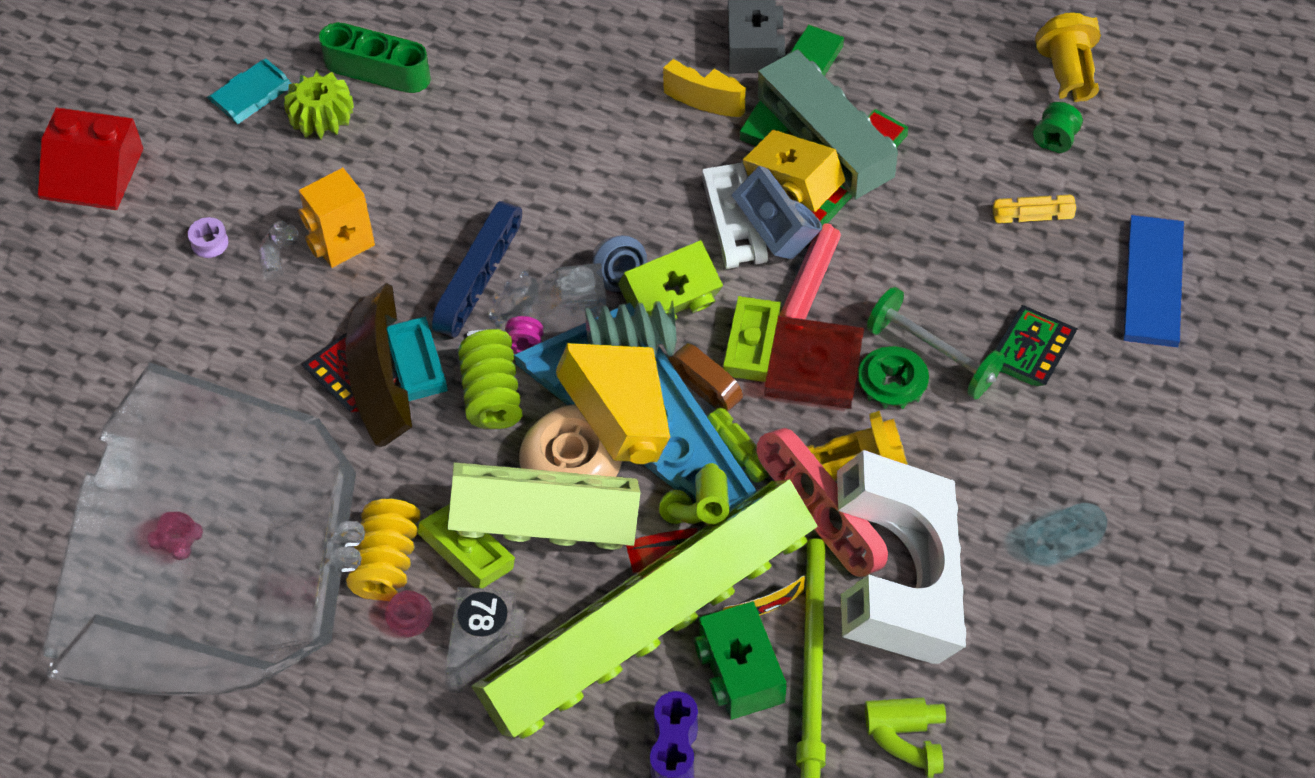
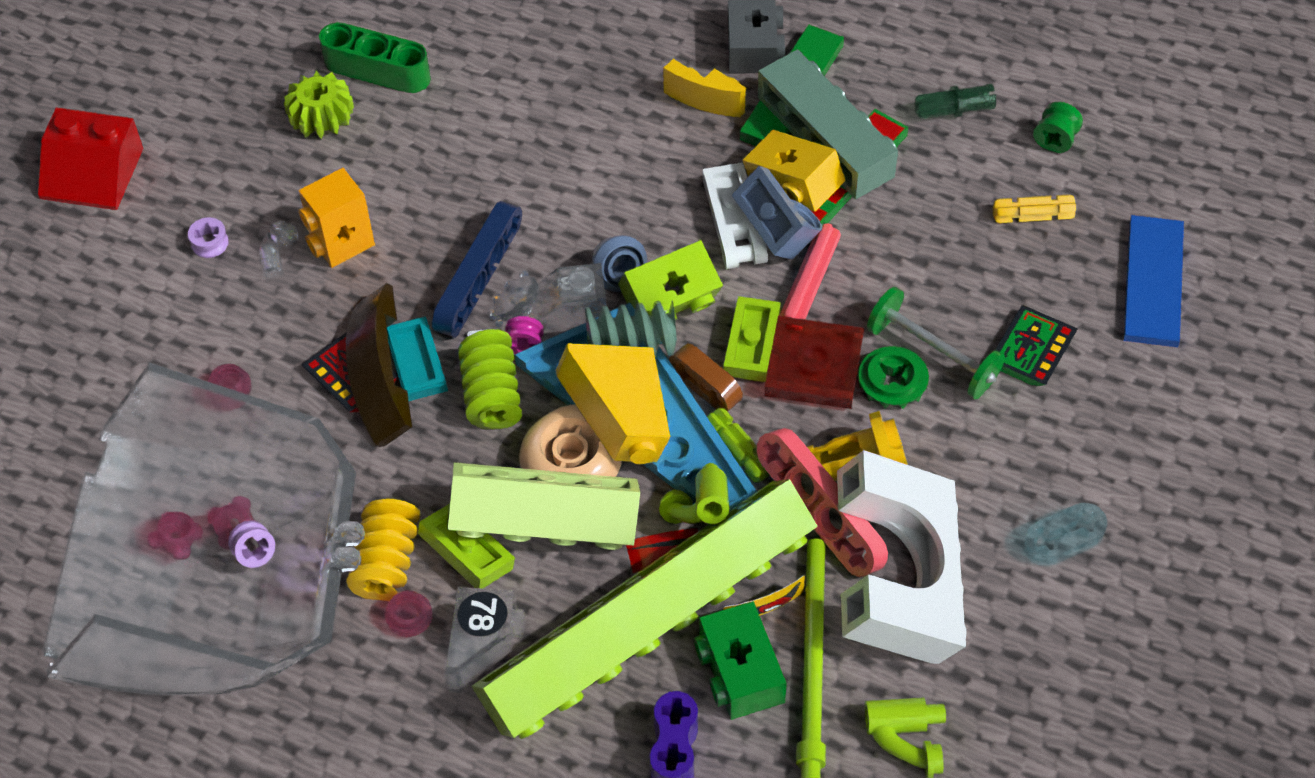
teal piece [206,58,292,124] -> none
yellow piece [1035,12,1101,102] -> none
none -> clear pink plate [207,364,252,406]
none -> clear pink plate [207,496,259,550]
none -> lavender bush [228,521,275,568]
none -> clear green axle [914,83,996,119]

